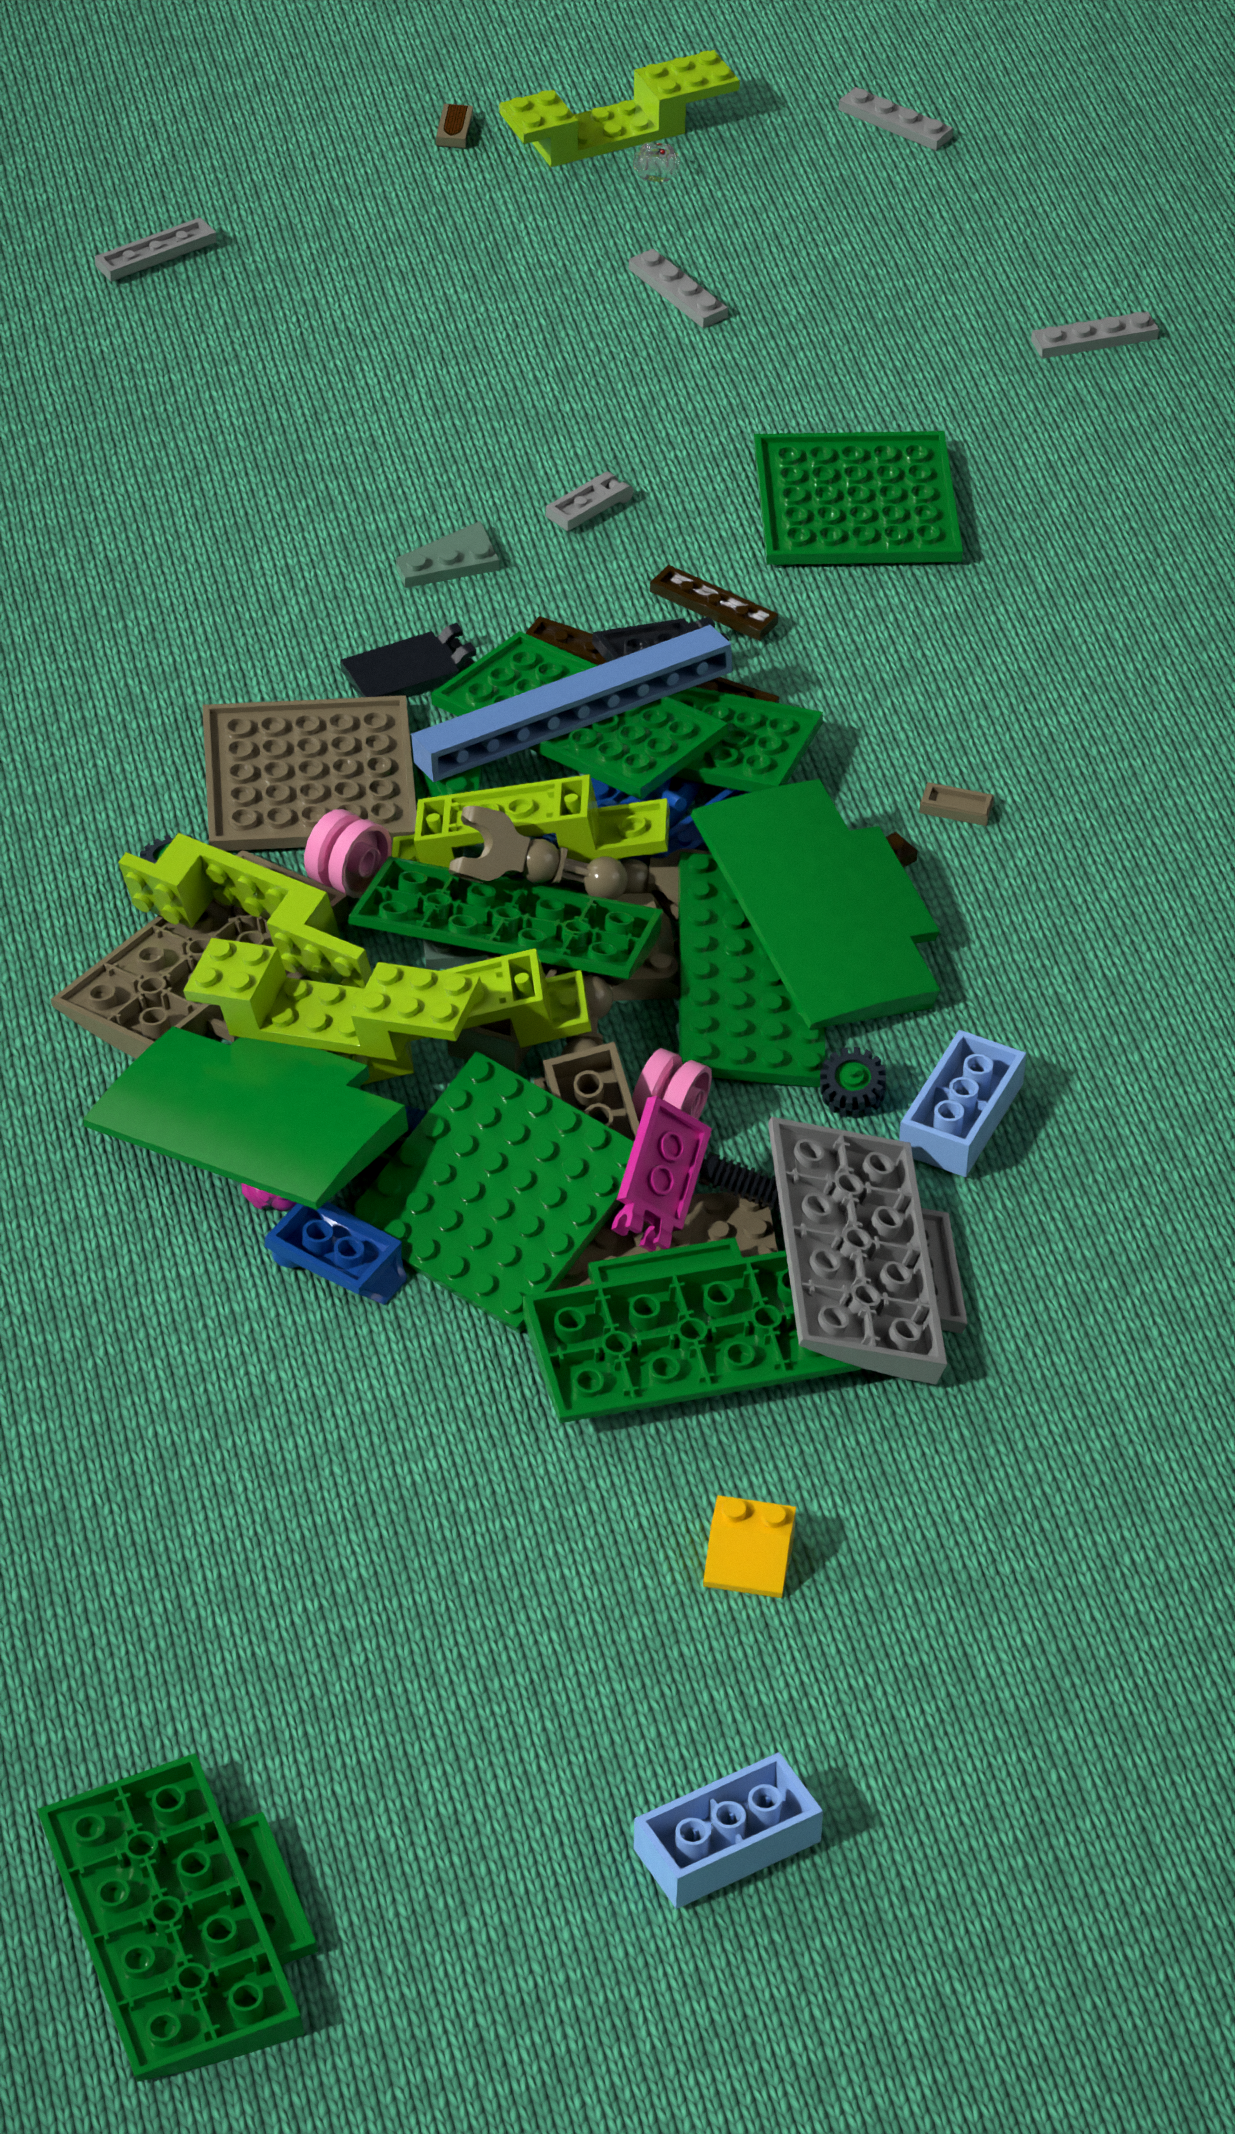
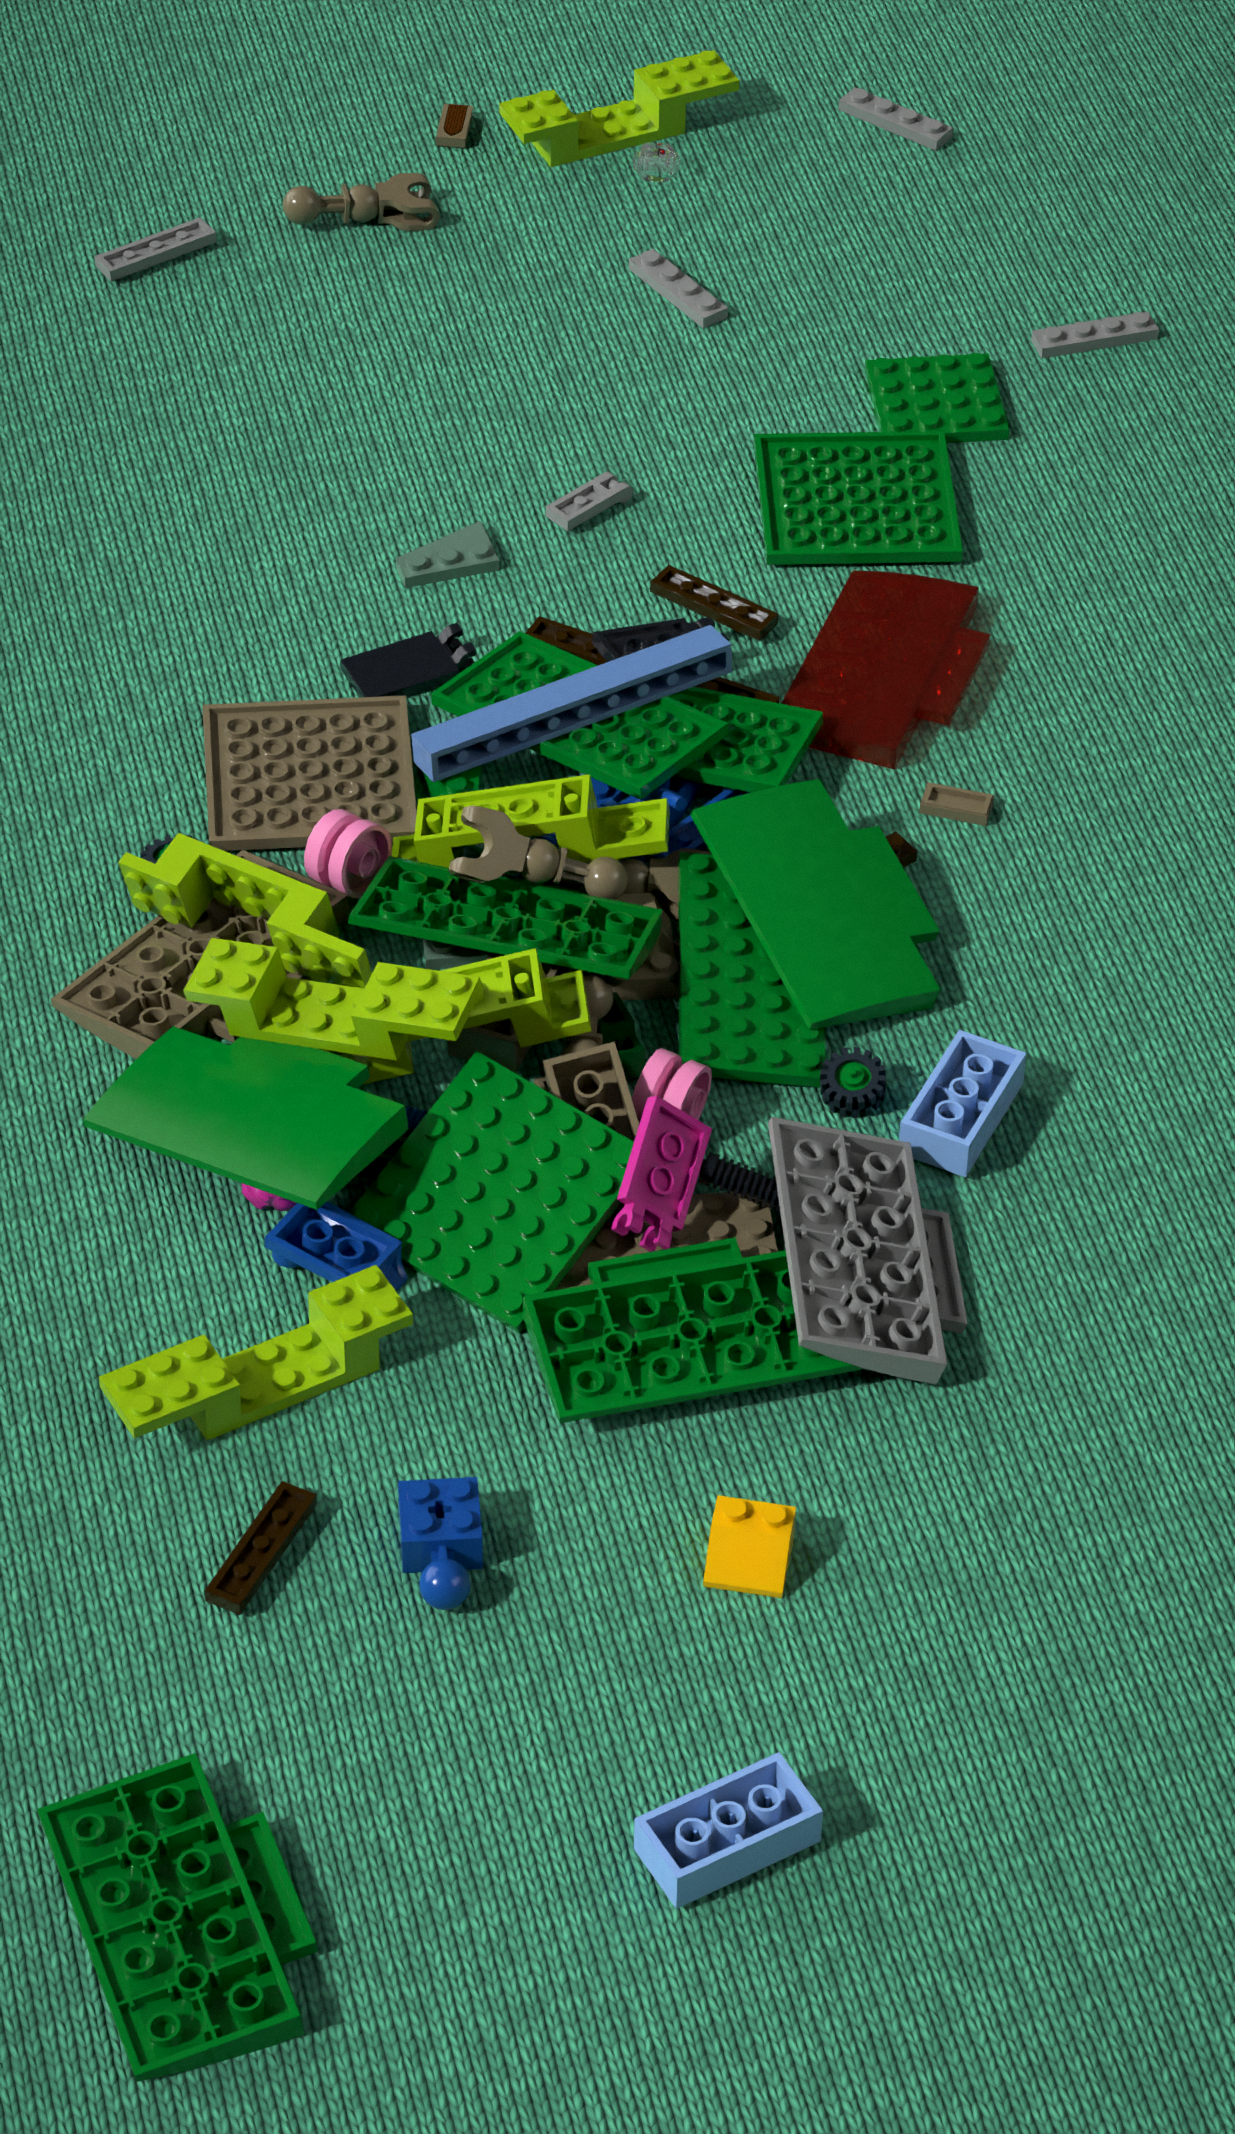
none -> lime bracket [99,1265,413,1441]
none -> dark brown plate [204,1481,317,1615]
none -> dark tan piece [283,173,440,231]
none -> blue brick [398,1477,483,1610]
none -> dark green slope [597,992,646,1079]
none -> clear red slope [781,570,991,770]
none -> green plate [865,353,1009,443]

